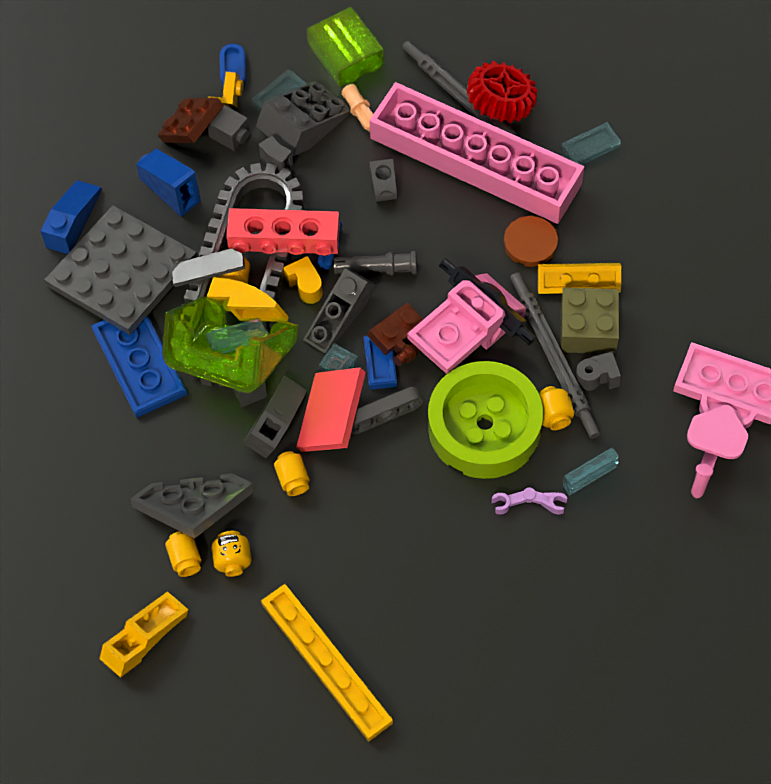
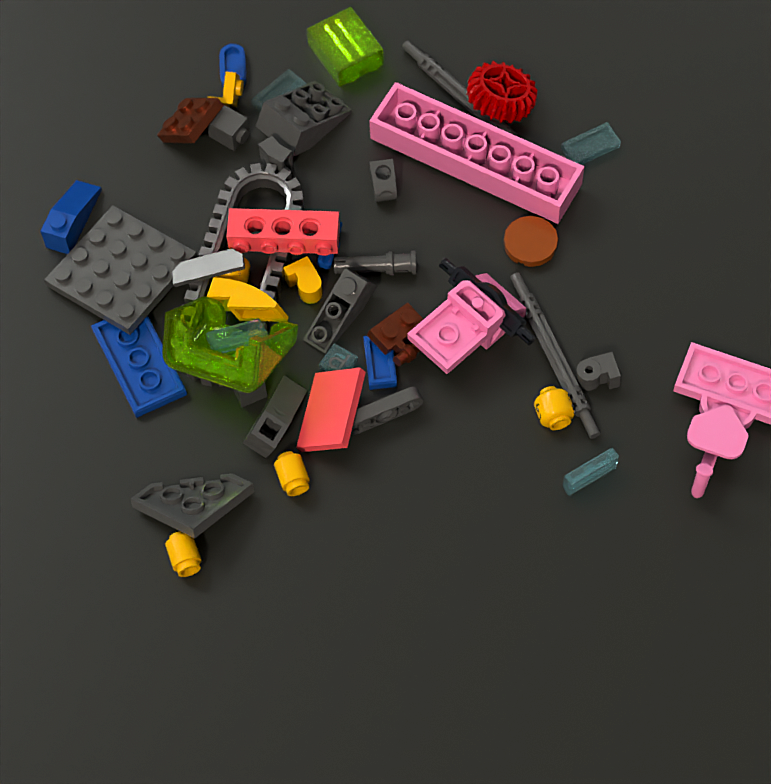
yellow slope [99,591,189,678] -> none
blue slope [136,149,201,217] -> none
yellow head [211,531,252,577] -> none
yellow plate [261,584,393,742] -> none
light nougat axle [341,84,374,131] -> none
lime brick [428,361,543,479] -> none
lavender piece [492,488,567,515] -> none
yellow plate [538,263,621,294] -> none
olive brick [560,288,619,354] -> none

